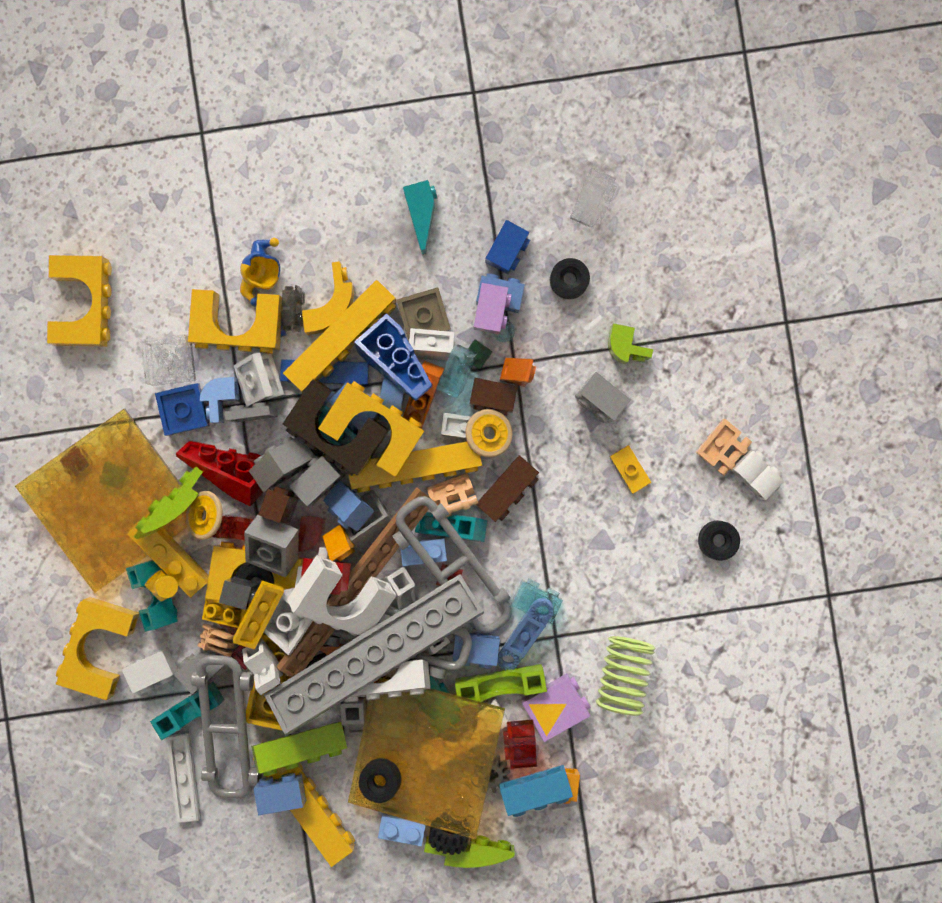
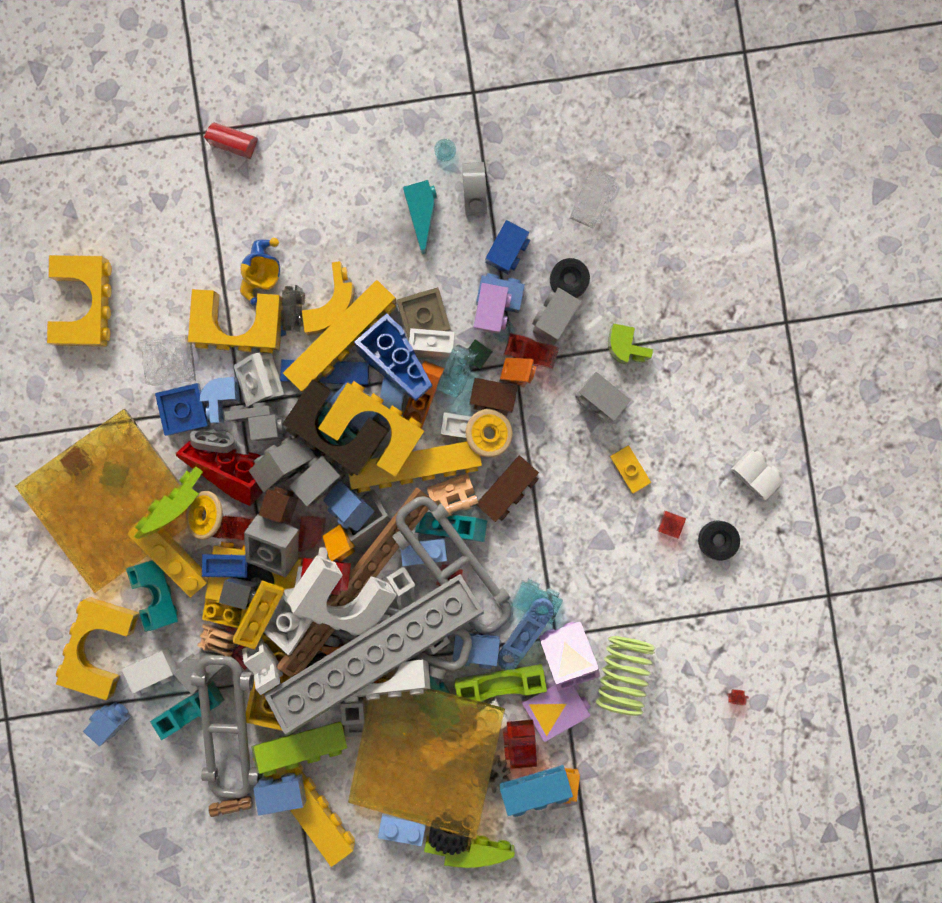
yellow piece [145,570,178,602] -> none
white tile [166,732,200,824] -> none
black tyre [359,758,401,803] -> none
light nougat plate [695,419,752,476] -> none
none -> medium blue brick [83,702,132,747]
none -> light grey plate [190,428,235,453]
none -> blue tile [202,554,248,578]
none -> red brick [204,122,258,159]
none -> medium nougat axle [209,796,253,817]
none -> light grey brick [248,414,287,441]
none -> clear light blue plate [434,139,456,161]
none -> light grey brick [462,162,487,215]
none -> clear red brick [504,333,559,369]
none -> light grey brick [532,287,582,345]
none -> brick [539,621,600,692]
none -> clear red plate [657,510,686,539]
none -> clear red plate [727,689,749,705]

